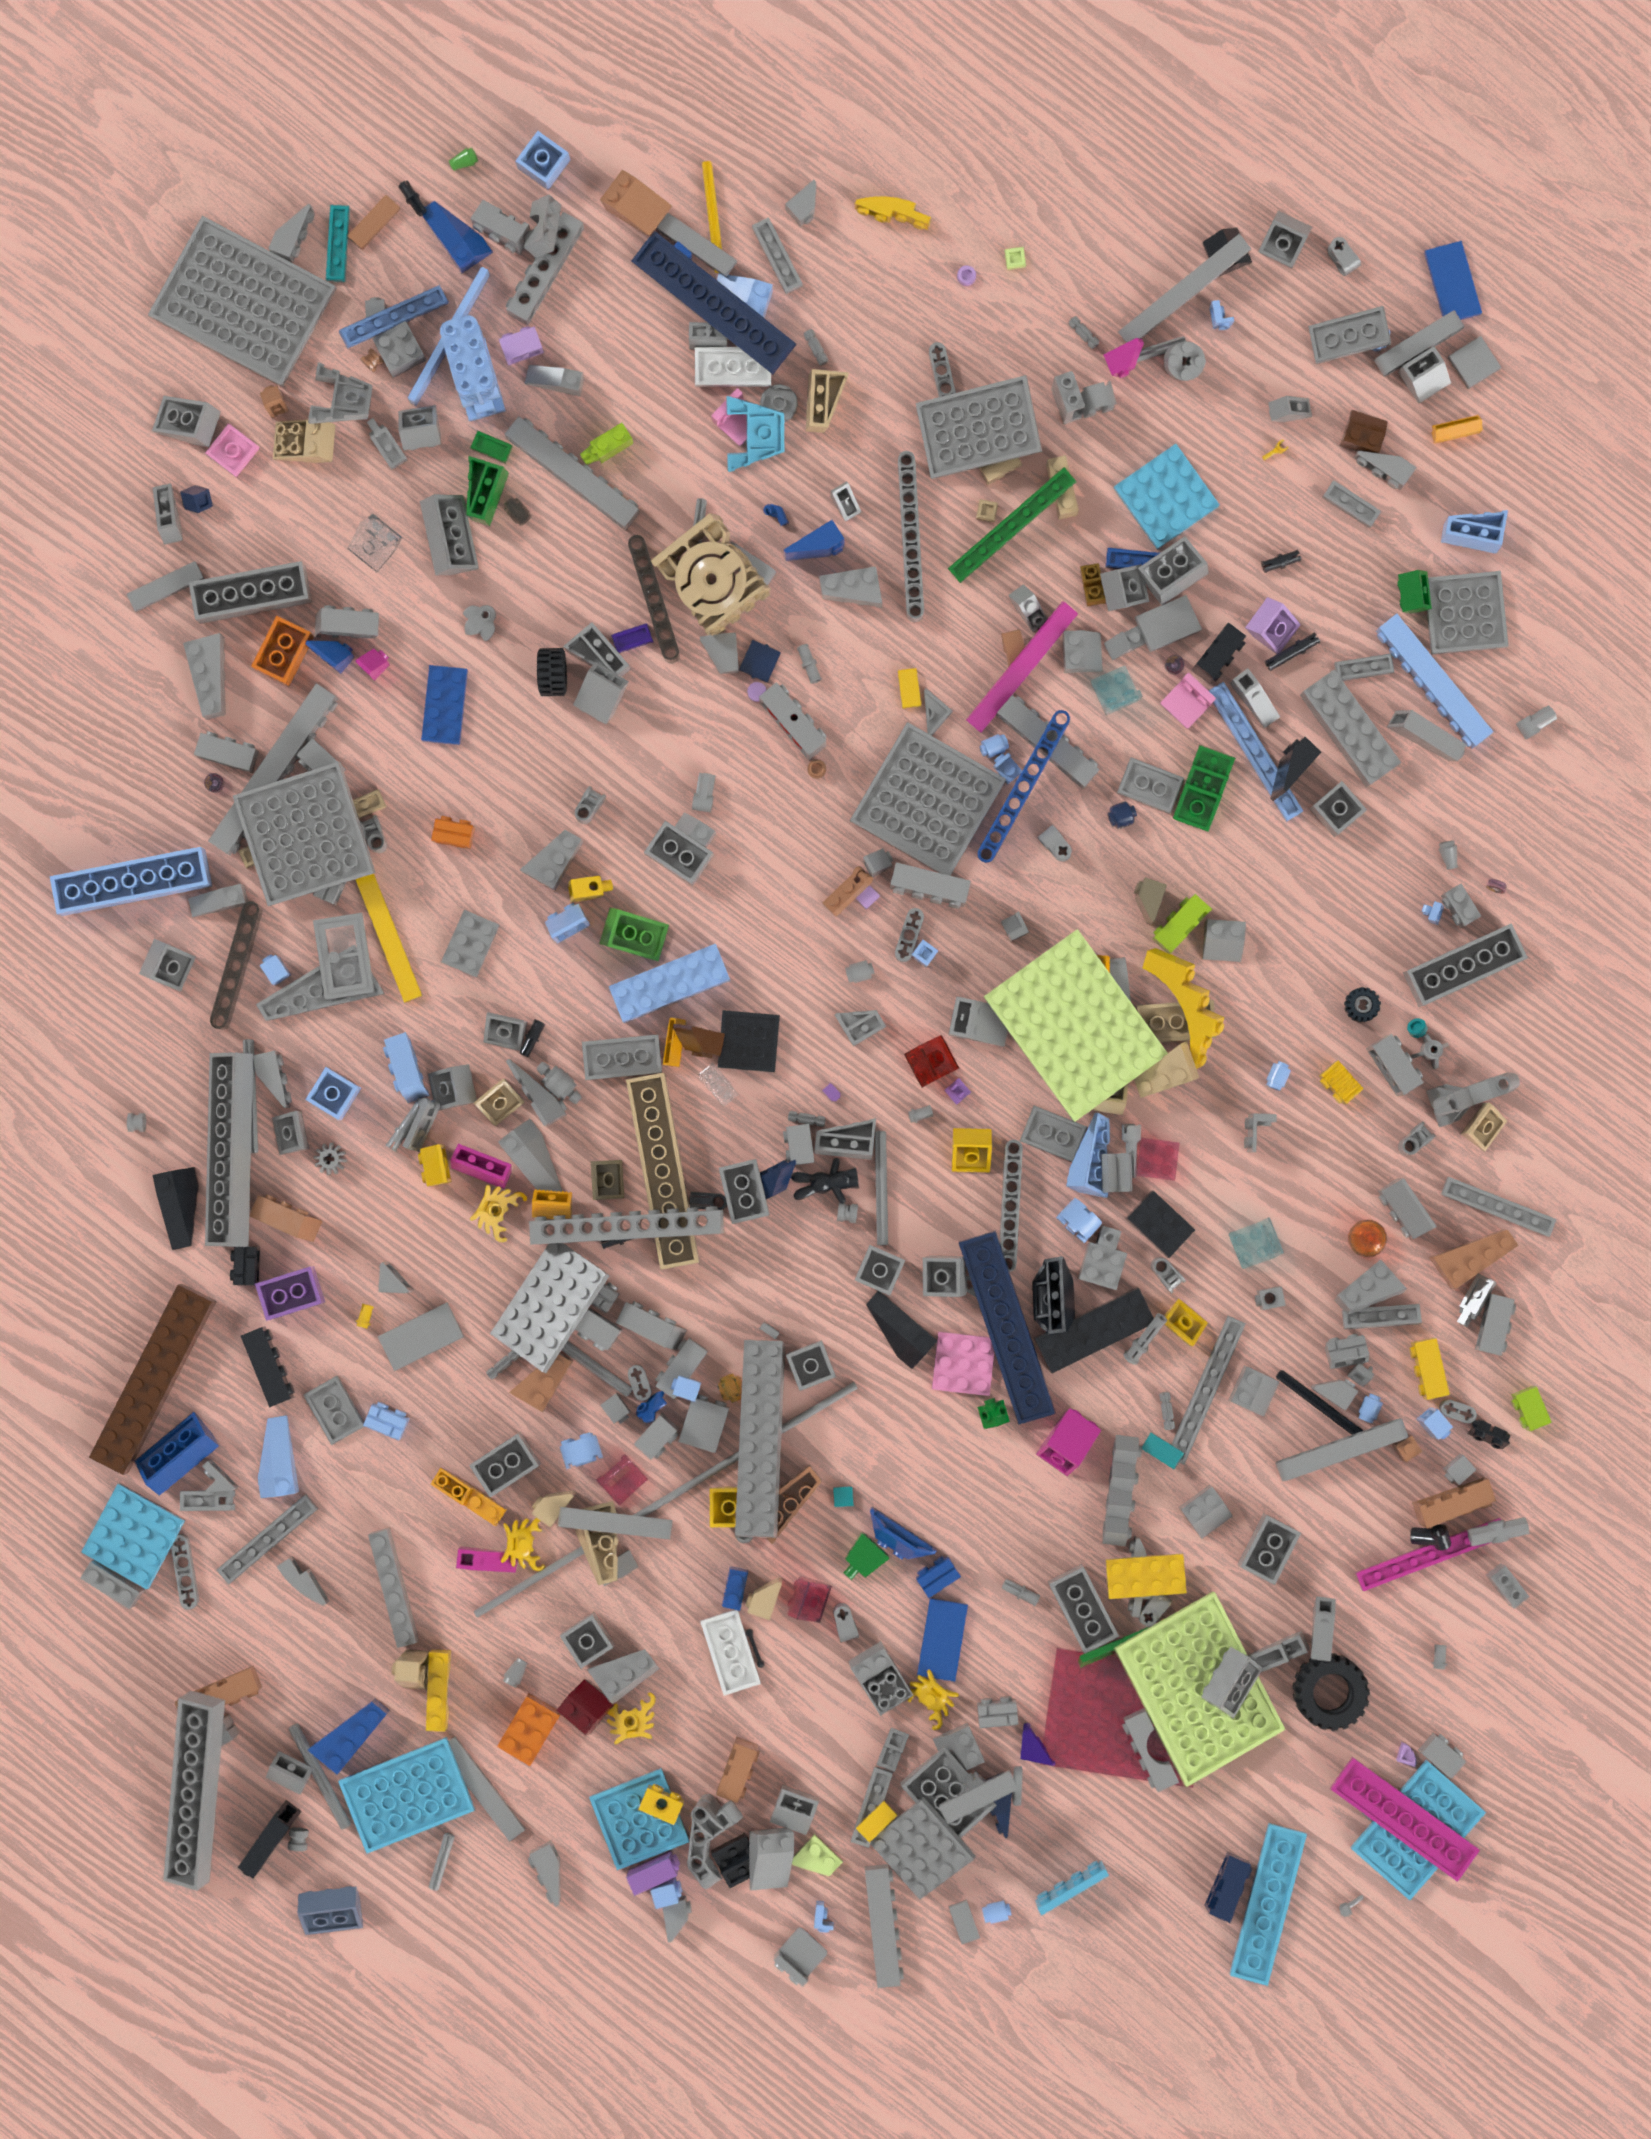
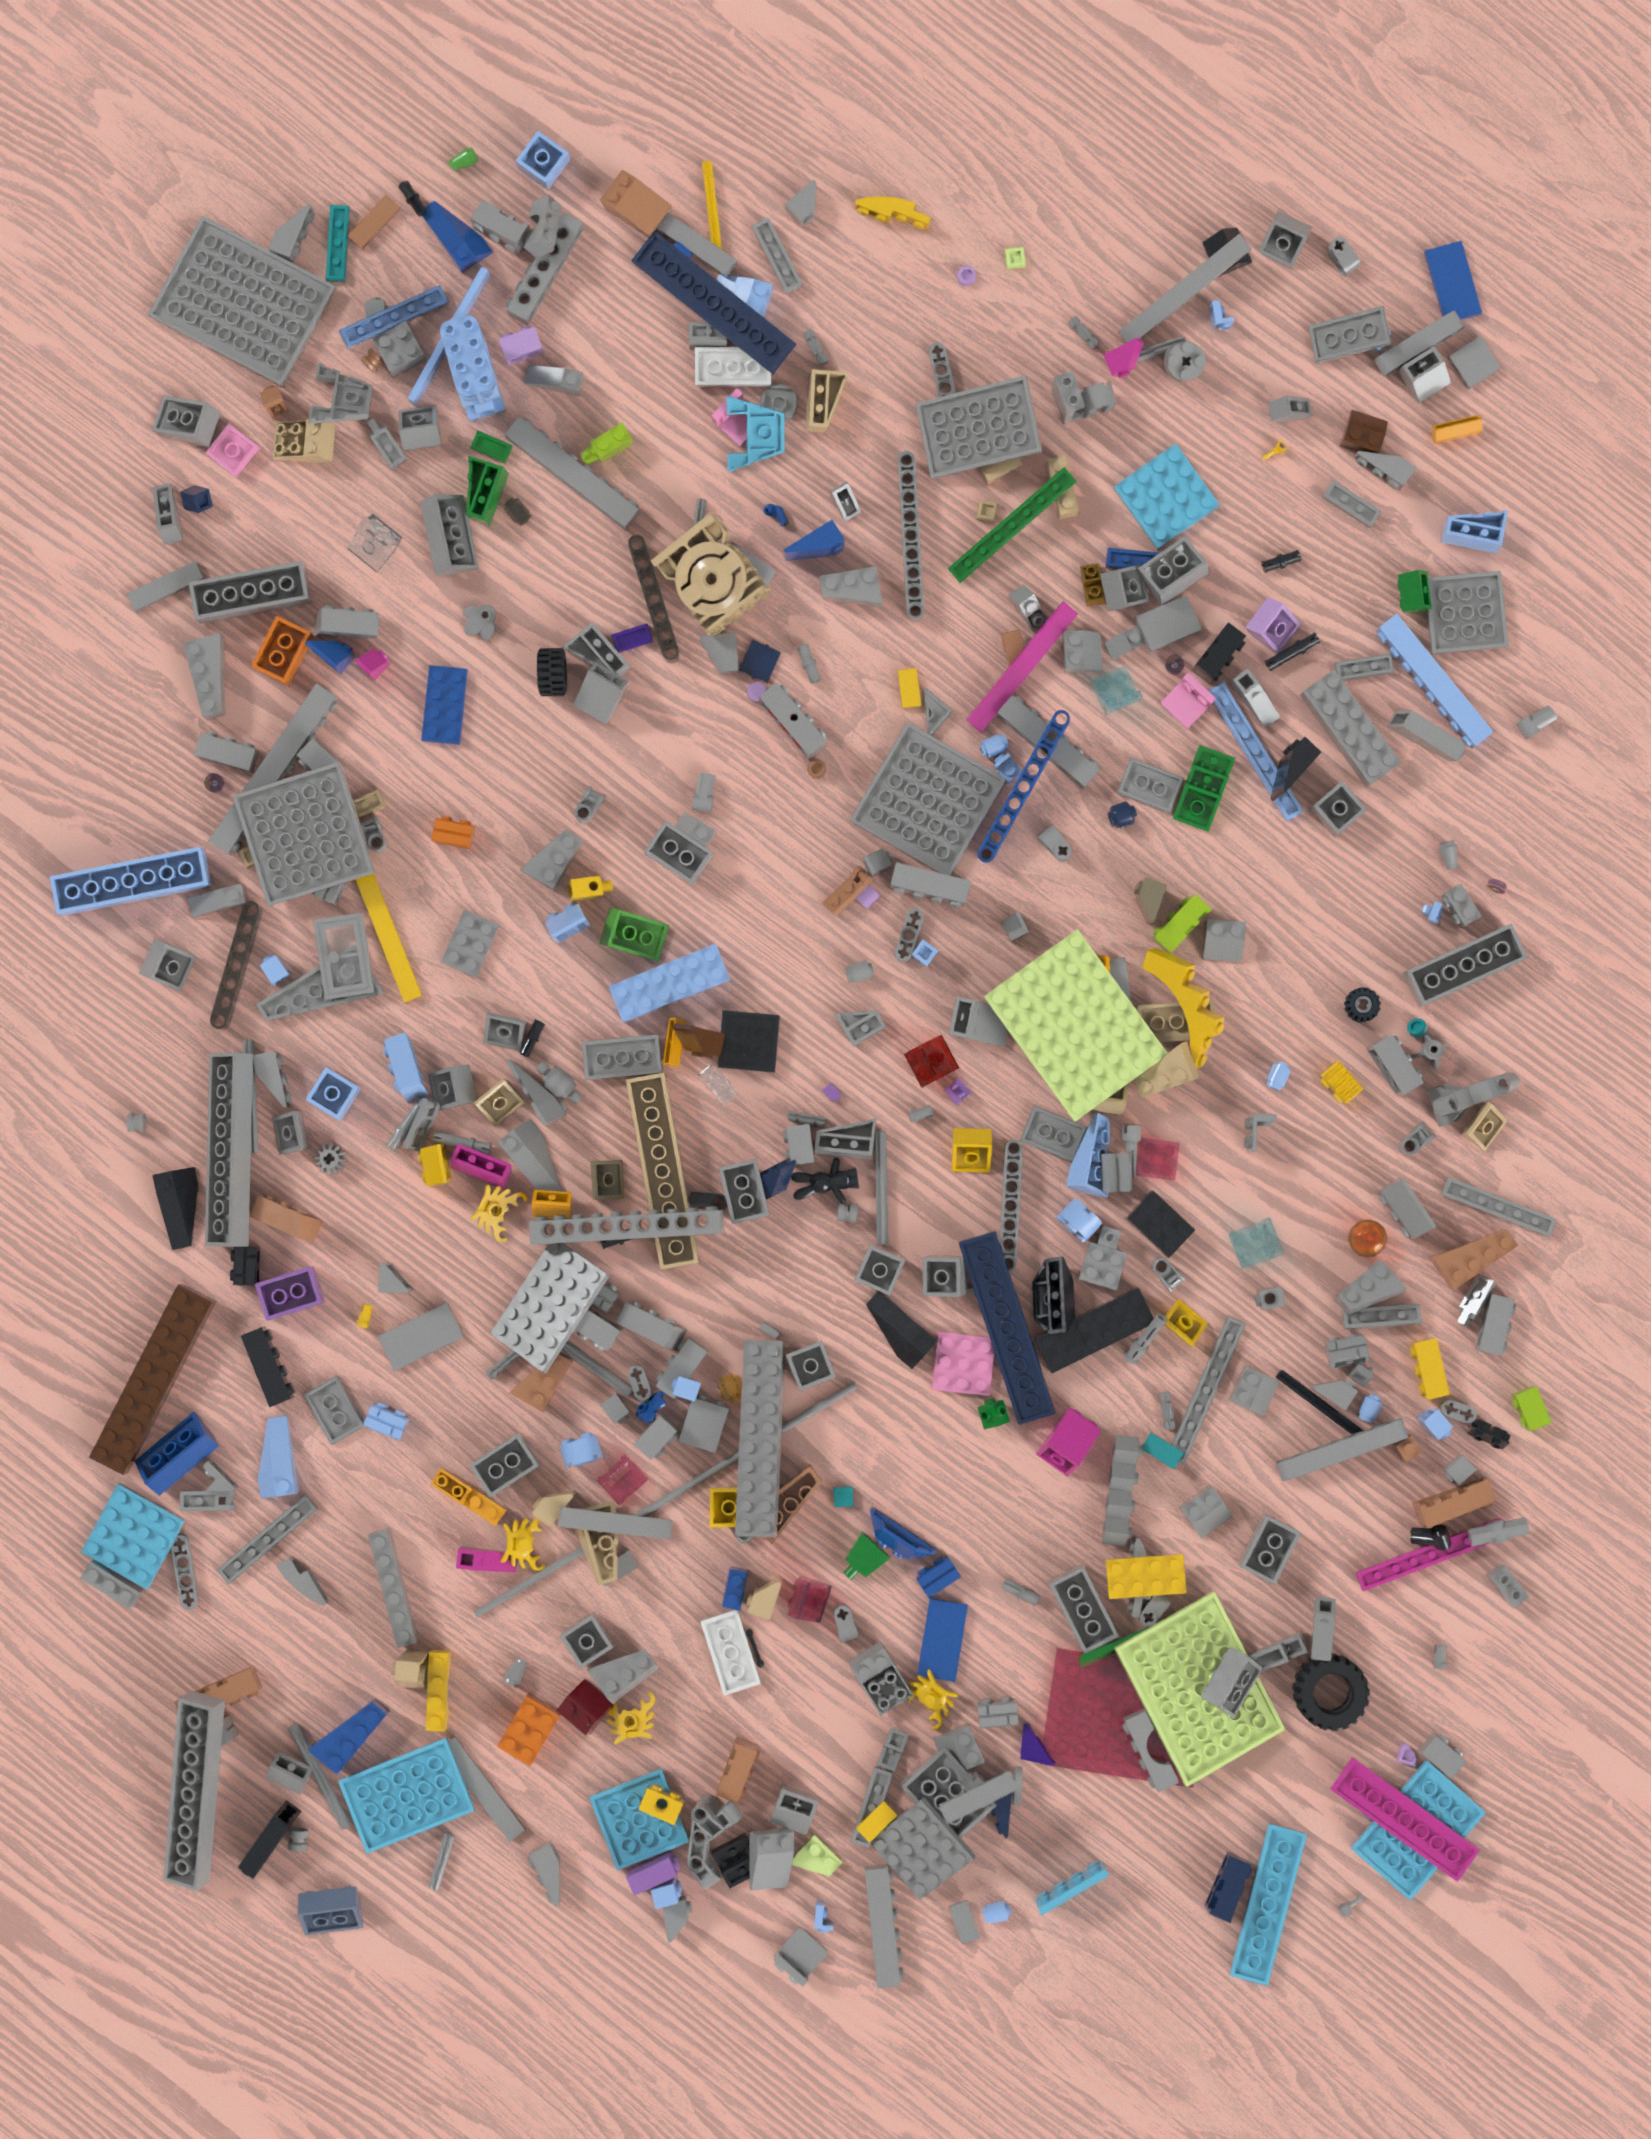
none -> light grey pin [433,1130,492,1155]

